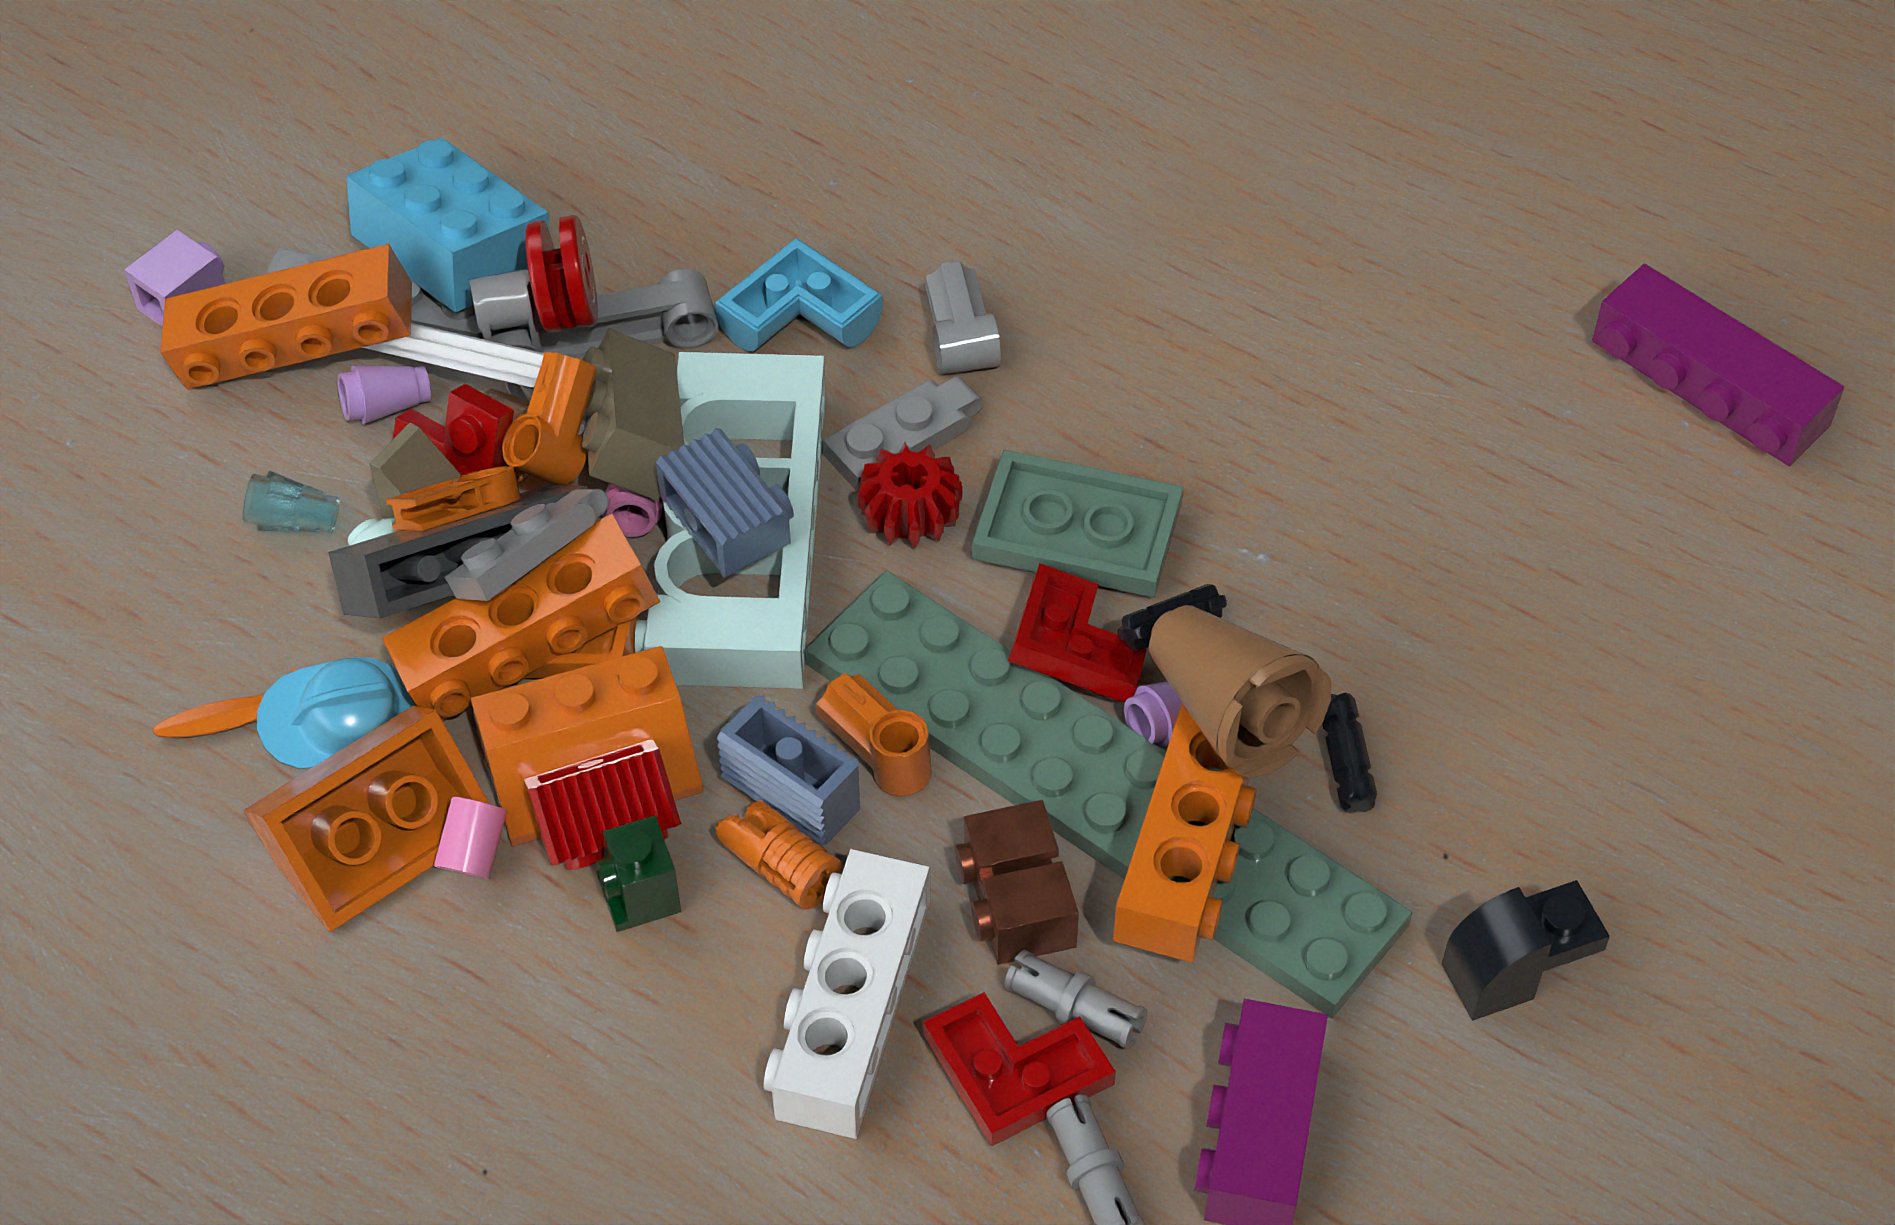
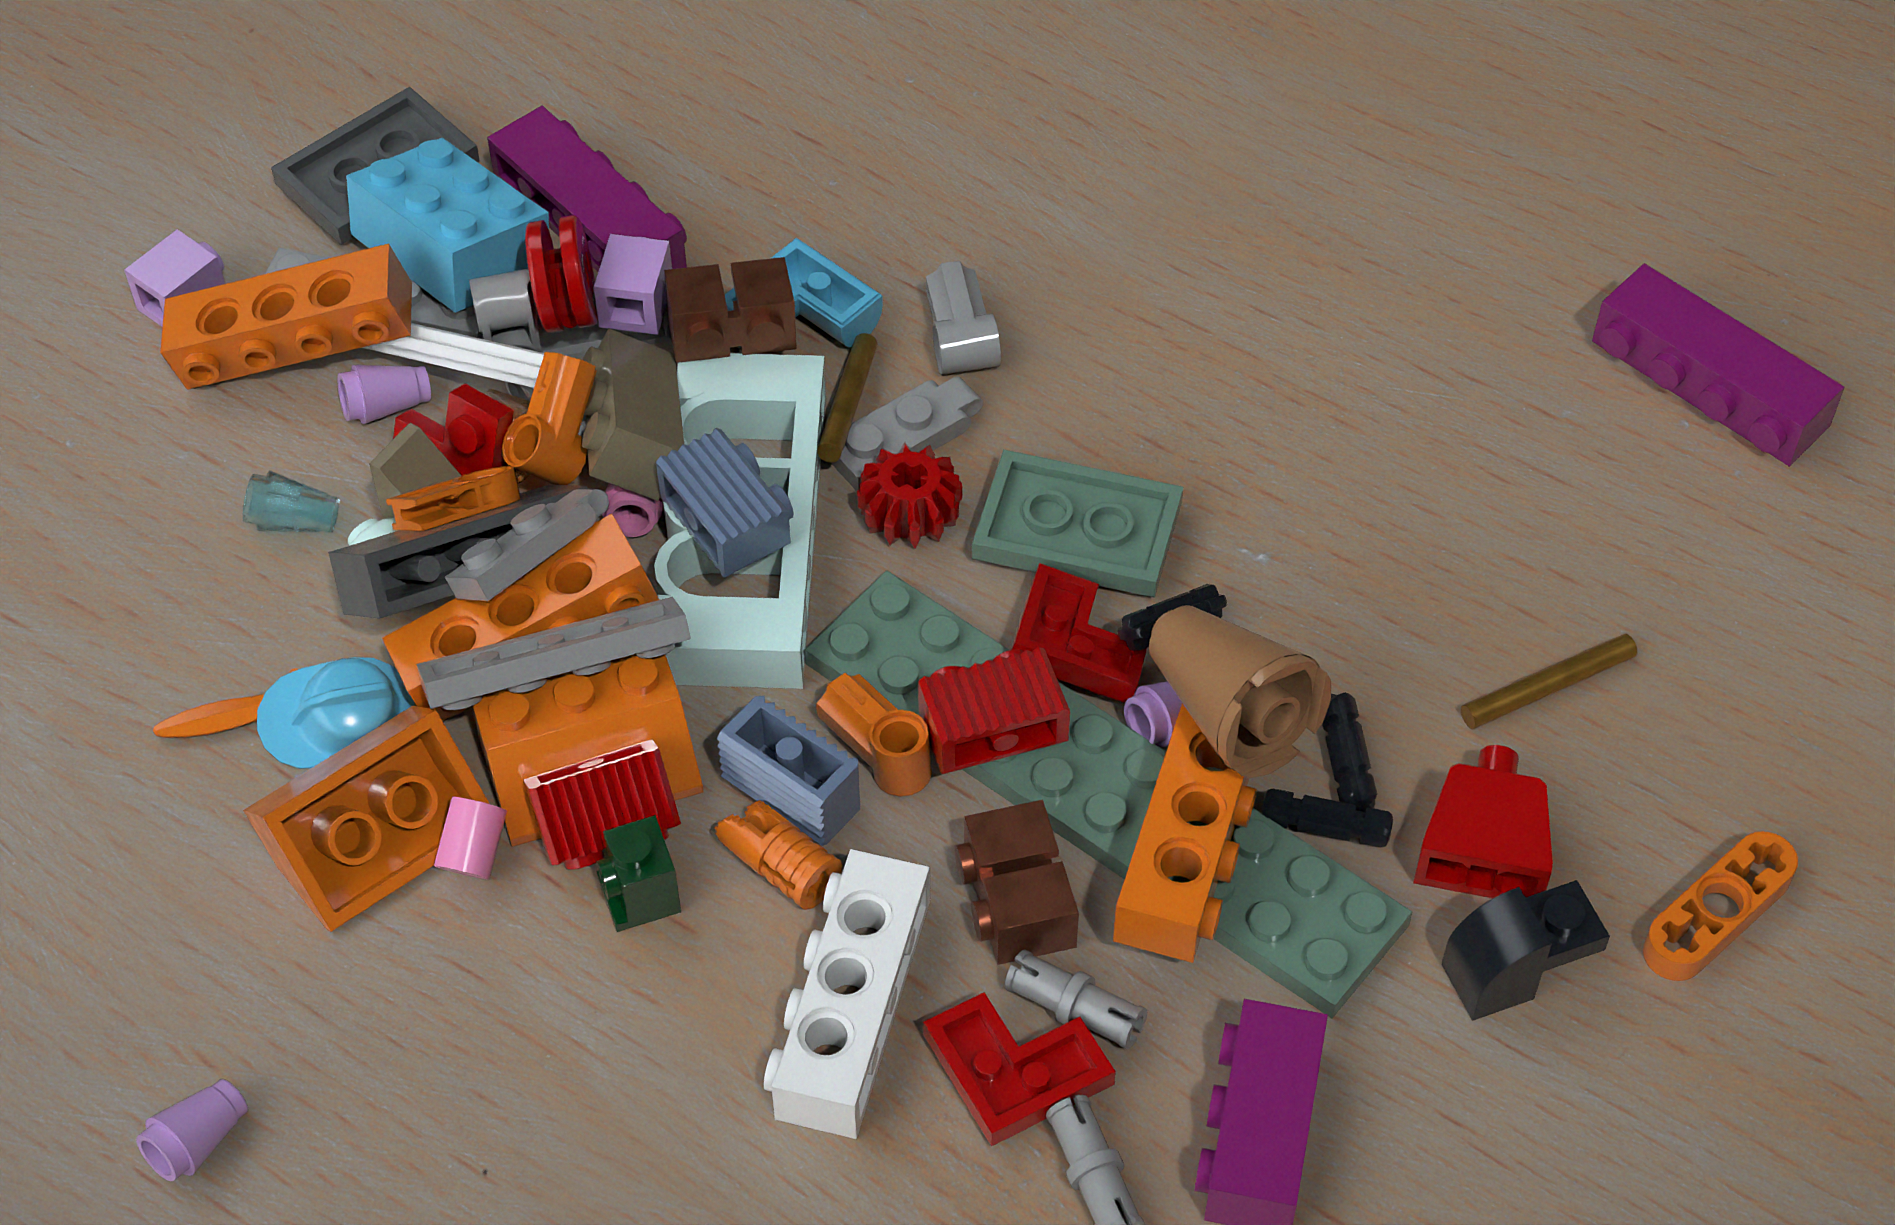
none -> lavender cone [136,1079,248,1181]
none -> dark grey plate [271,86,480,245]
none -> light grey plate [416,597,691,710]
none -> magenta brick [487,105,687,272]
none -> lavender brick [594,234,672,335]
none -> copper piece [664,257,797,363]
none -> pearl gold bar [817,333,878,462]
none -> red brick [918,646,1070,774]
none -> black axle [1261,788,1393,848]
none -> red torso [1413,745,1553,899]
none -> pearl gold bar [1461,633,1637,729]
none -> orange beam [1643,831,1798,981]

